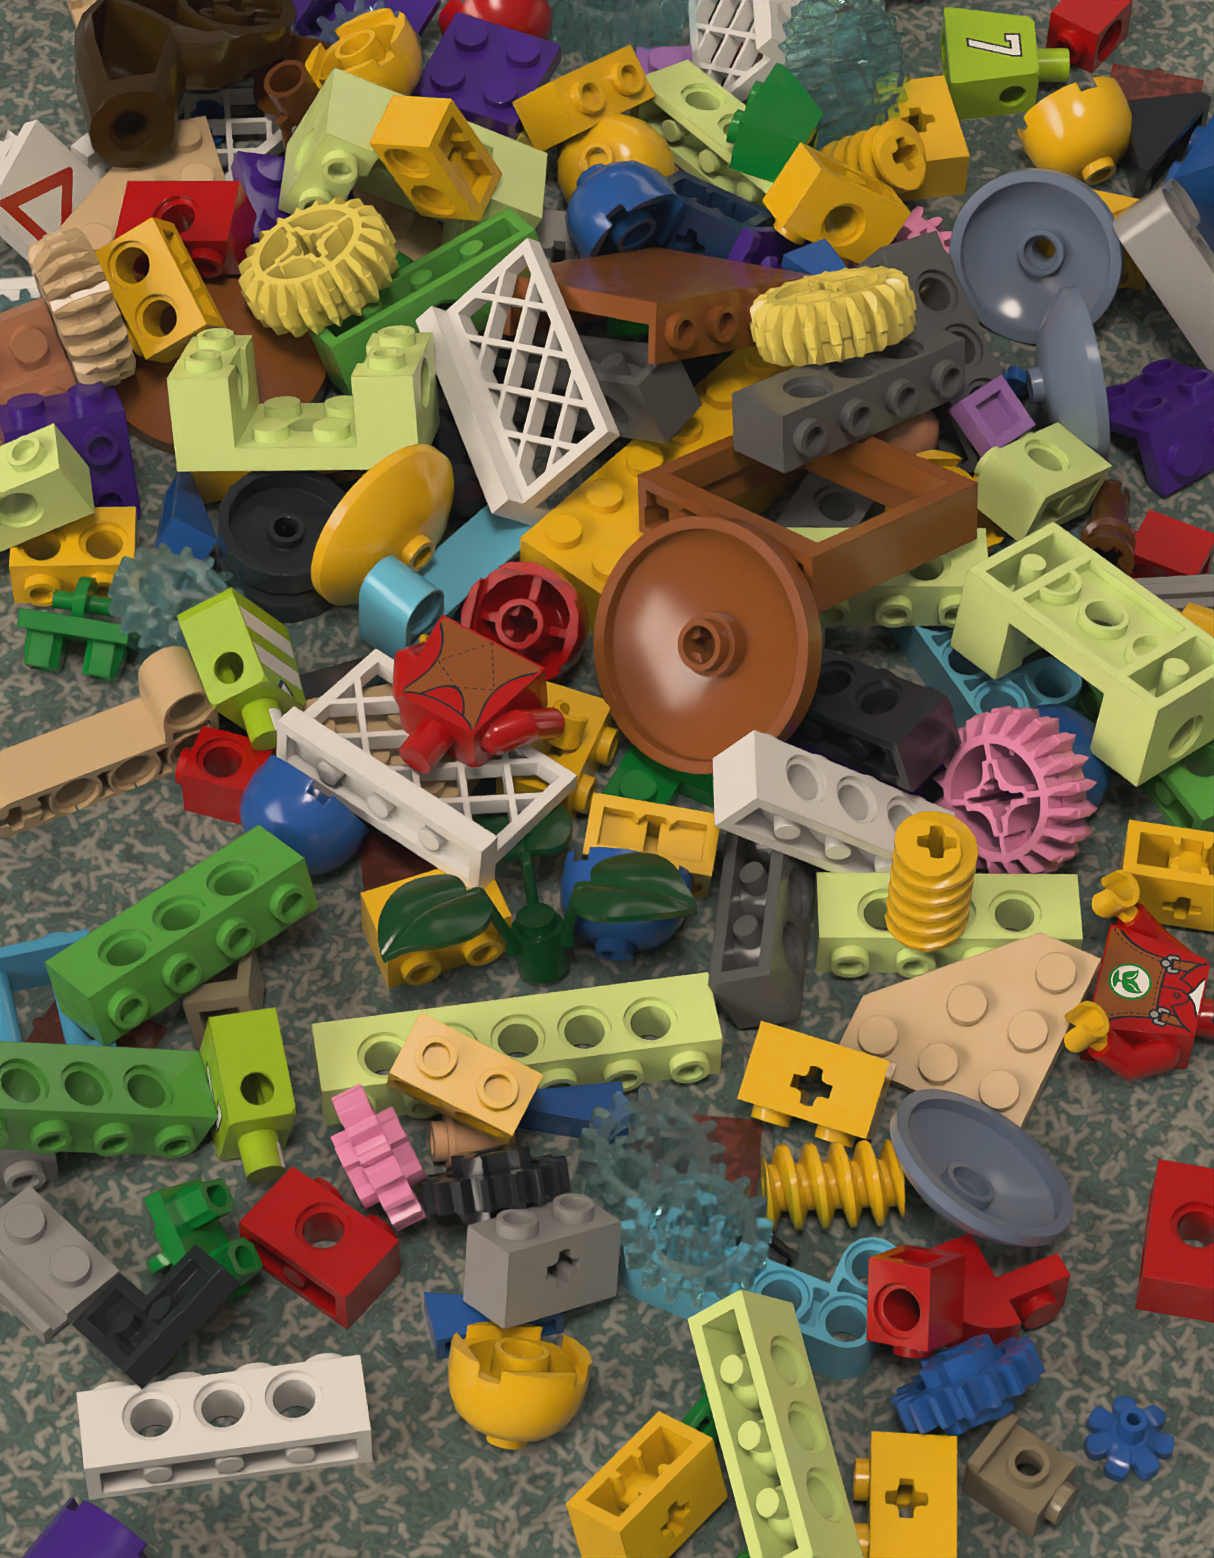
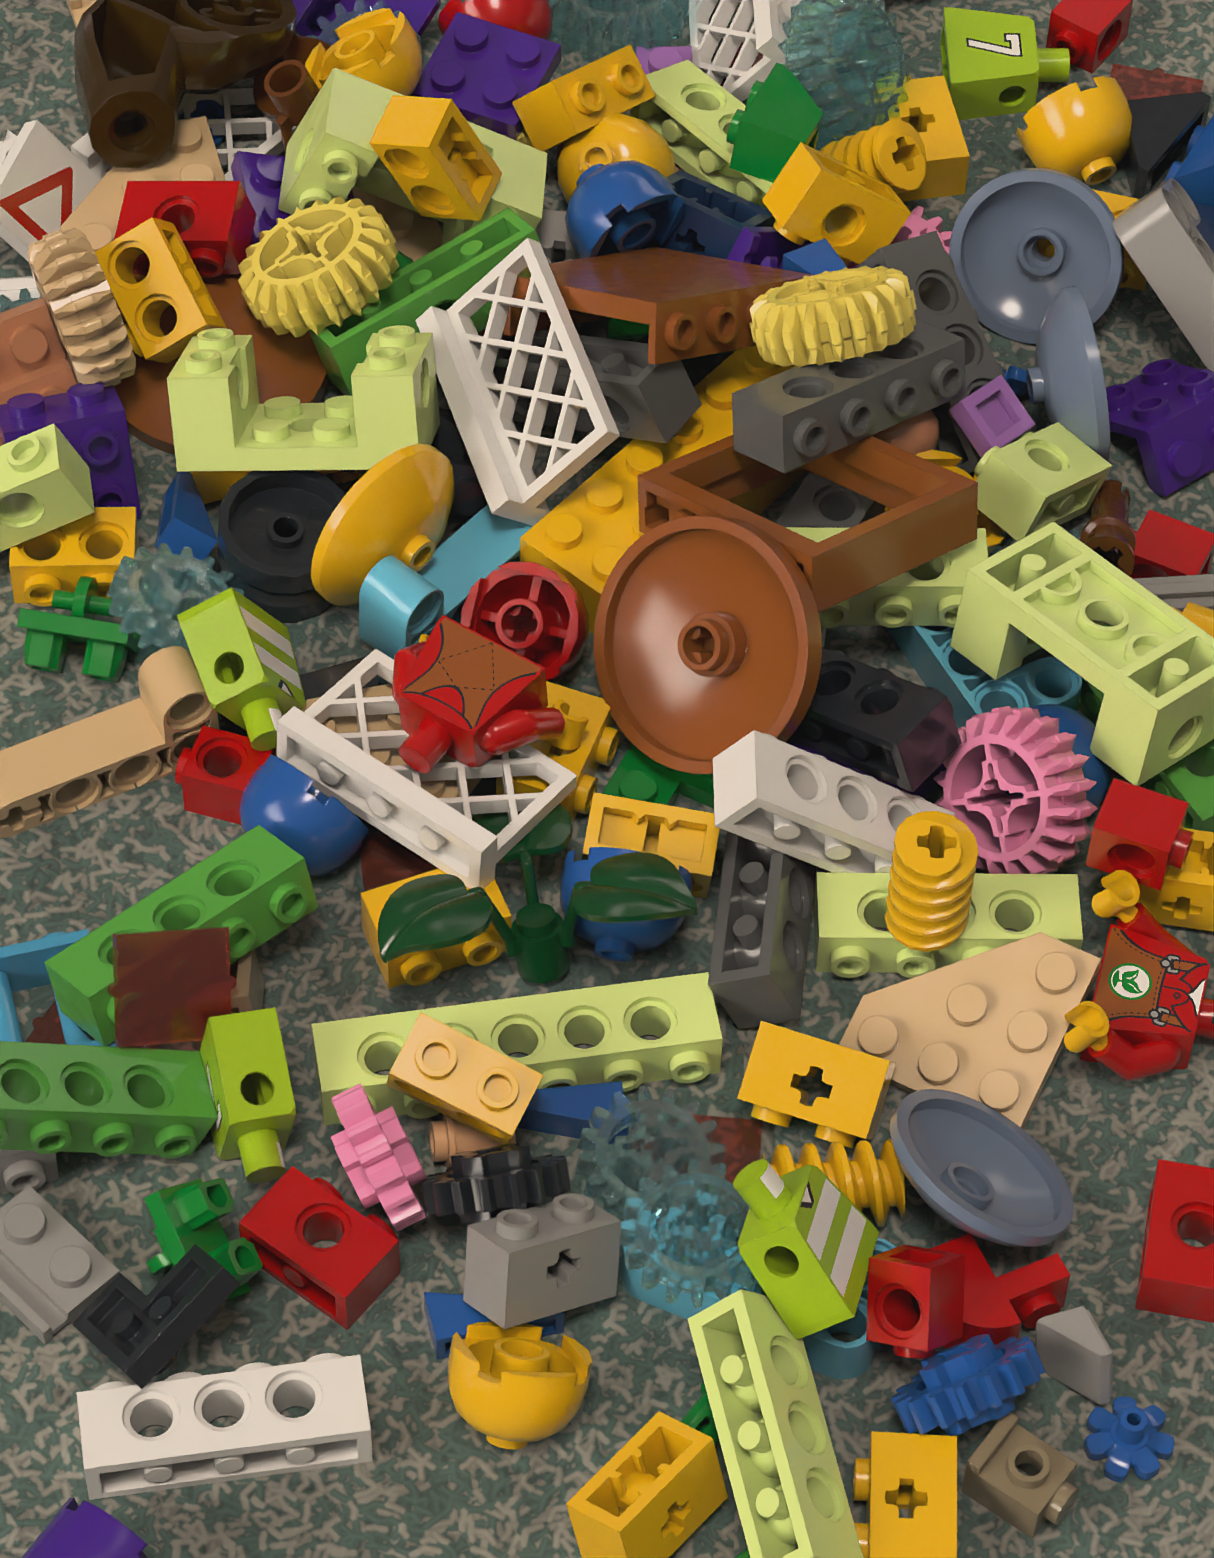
none -> clear red piece [107,926,237,1047]
none -> lime torso [733,1159,879,1340]
none -> light grey slope [1036,1306,1113,1405]
none -> red brick [1086,778,1194,891]

